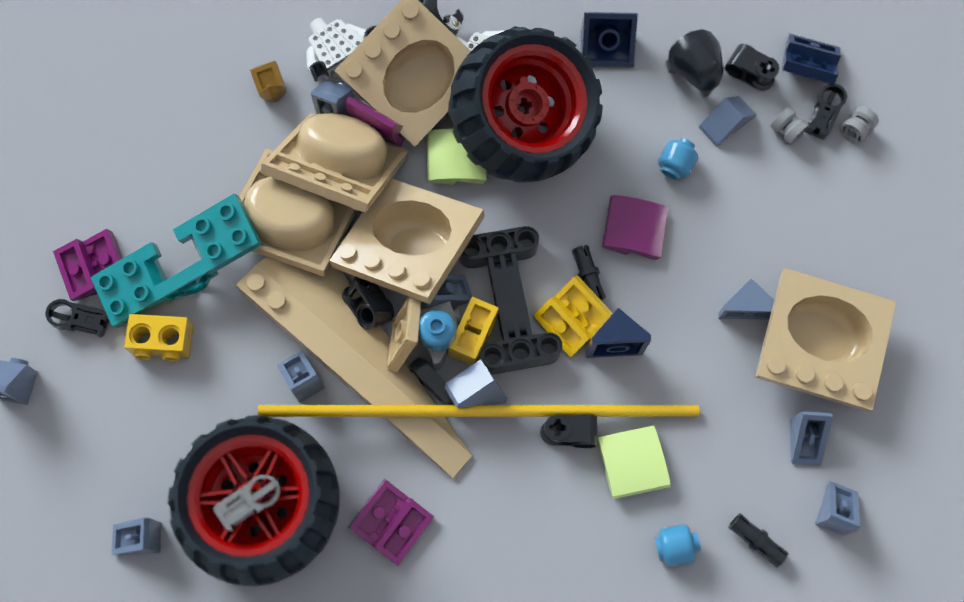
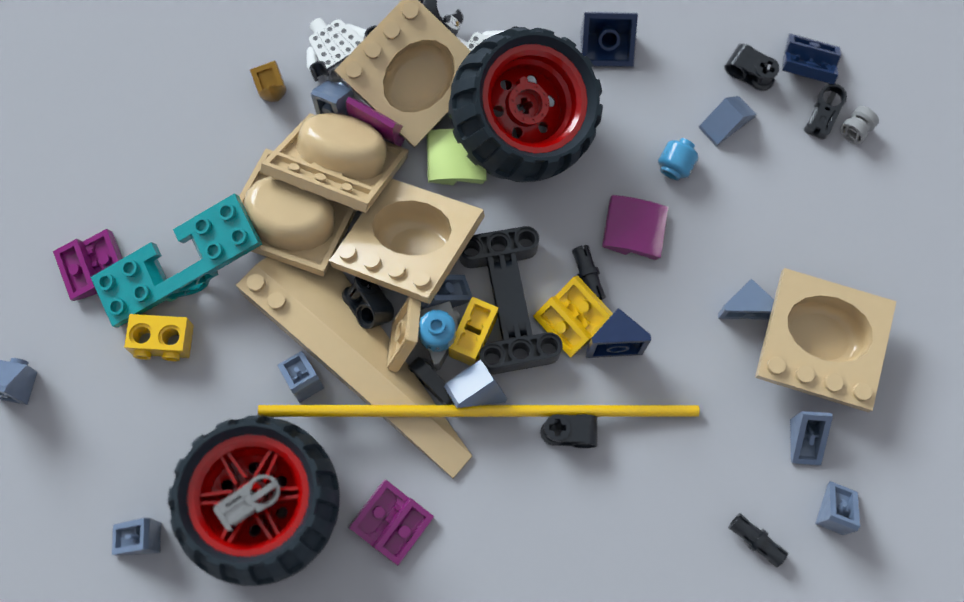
black piece [45,299,109,338] -> none
yellowish green slope [598,426,671,499] -> none
dark azure head [655,524,701,567] -> none
black piece [666,29,724,97] -> none
light grey wheel [771,107,809,145] -> none

